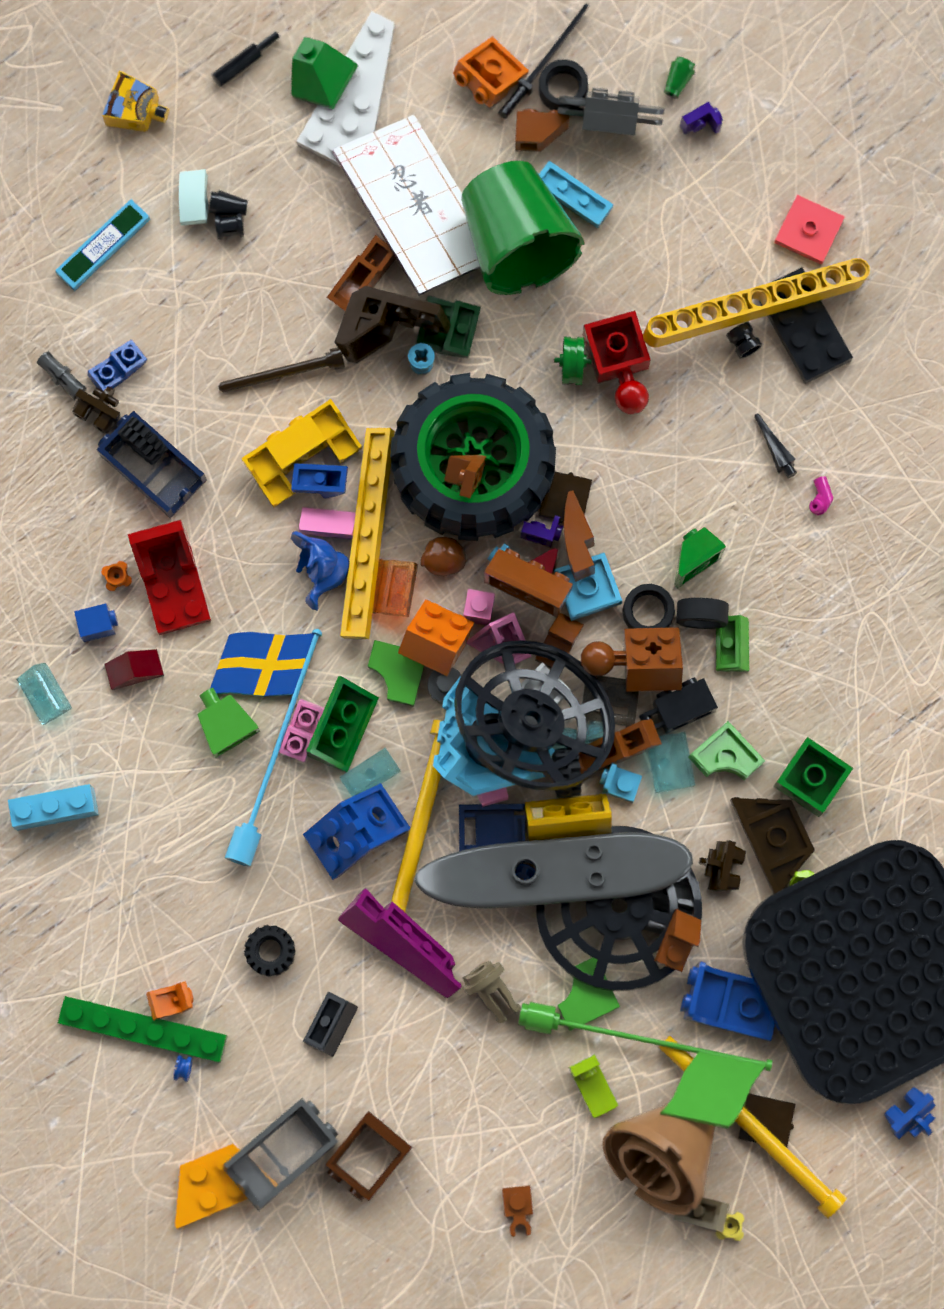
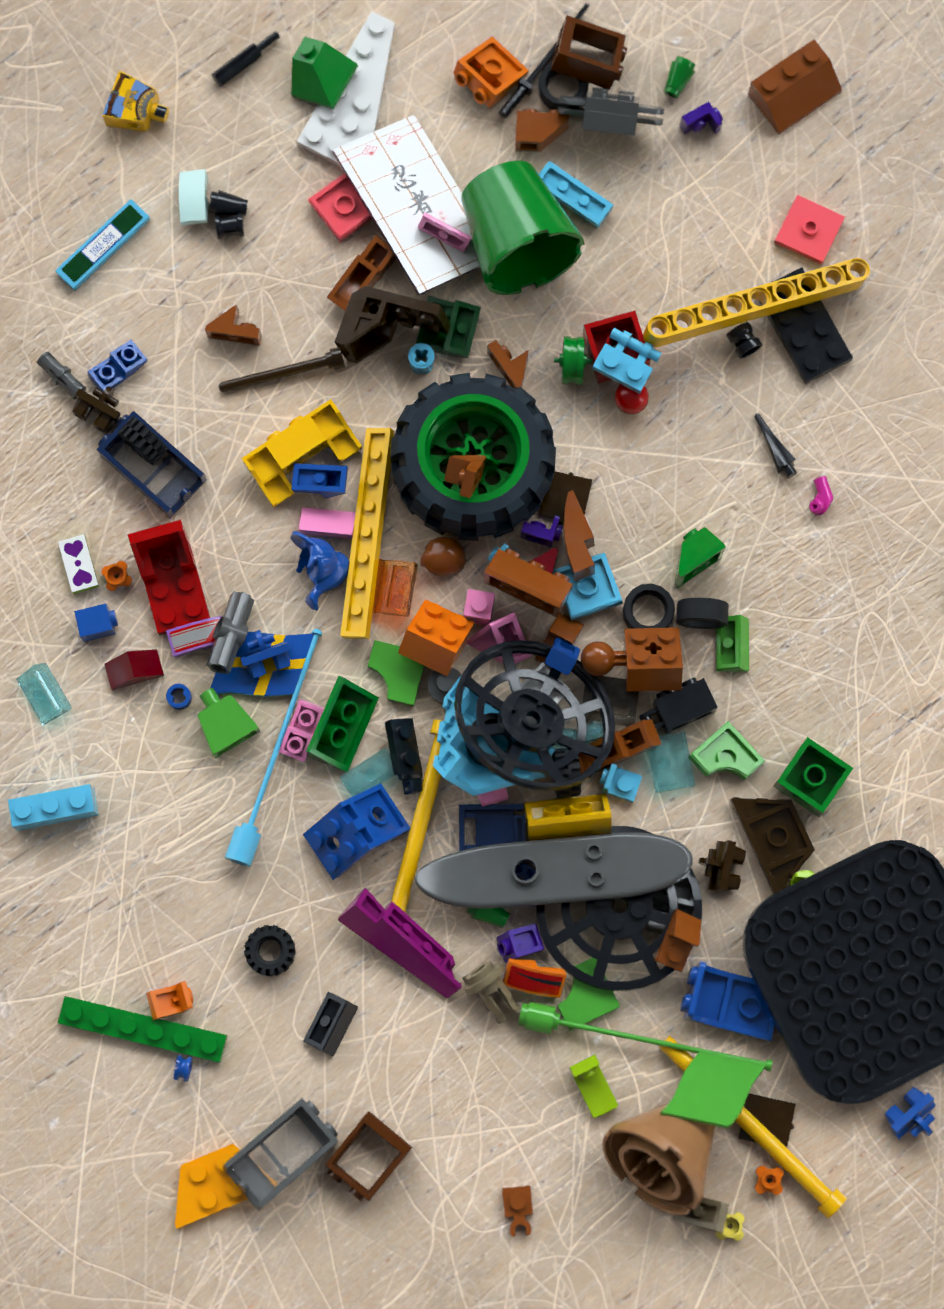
none -> white tile [58,534,99,594]
none -> slope [166,616,222,658]
none -> blue bush [166,684,192,710]
none -> dark orange slope [205,305,262,346]
none -> dark grey piece [206,591,254,674]
none -> blue hips [241,630,290,678]
none -> coral plate [308,172,374,242]
none -> black hinge [385,718,423,795]
none -> bright pink slope [418,212,472,252]
none -> green cone [466,908,510,928]
none -> dark orange slope [487,340,529,389]
none -> dark purple bracket [497,923,545,963]
none -> slope [503,958,567,998]
none -> blue slope [545,637,580,675]
none -> reddish brown window [551,15,627,90]
none -> medium azure plate [592,328,662,394]
none -> dark orange slope [748,39,842,134]
none -> orange plate [755,1166,784,1195]

